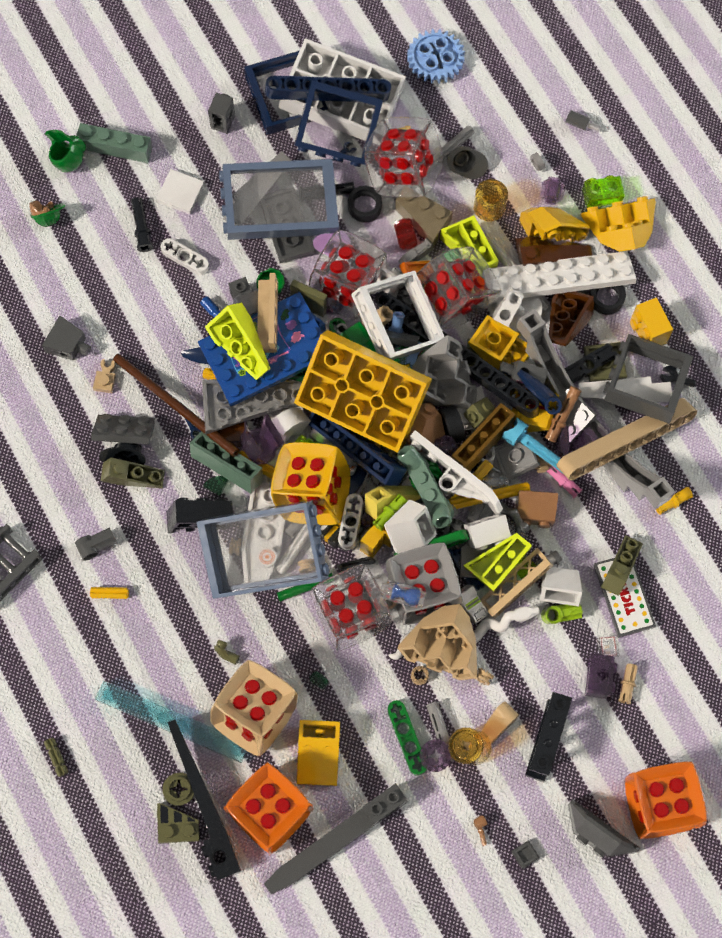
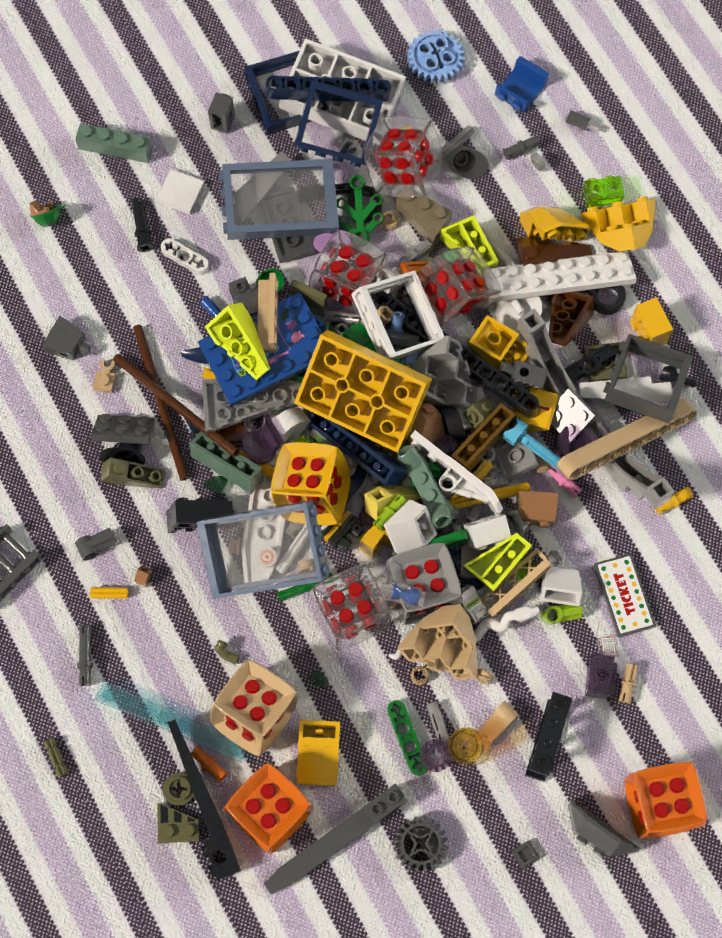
green piece [45,130,86,173] -> none
black piece [337,556,376,571] -> none
white beam [338,493,364,550] -> none
clear red gear [394,218,418,250] -> none
clear yellow piece [473,179,508,221] -> none
medium nougat hand [473,816,488,846] -> none
white leg [492,288,524,327] -> none
dark blue piece [517,369,562,415] -> none
clear purple head [540,177,566,205] -> none
medium nougat pin [545,386,582,443] -> none
olive slope [601,535,643,596] -> none
none -> dark grey pin [77,625,93,686]
none -> reddish brown piece [133,324,189,481]
none -> medium nougat piece [134,565,152,587]
none -> orange pin [191,746,228,783]
none -> light grey pin [324,310,365,326]
none -> green plant [337,175,384,247]
none -> tan tile [380,211,398,231]
none -> dark grey gear [393,816,448,873]
none -> blue panel [495,56,550,113]
none -> dark grey pin [503,135,540,160]

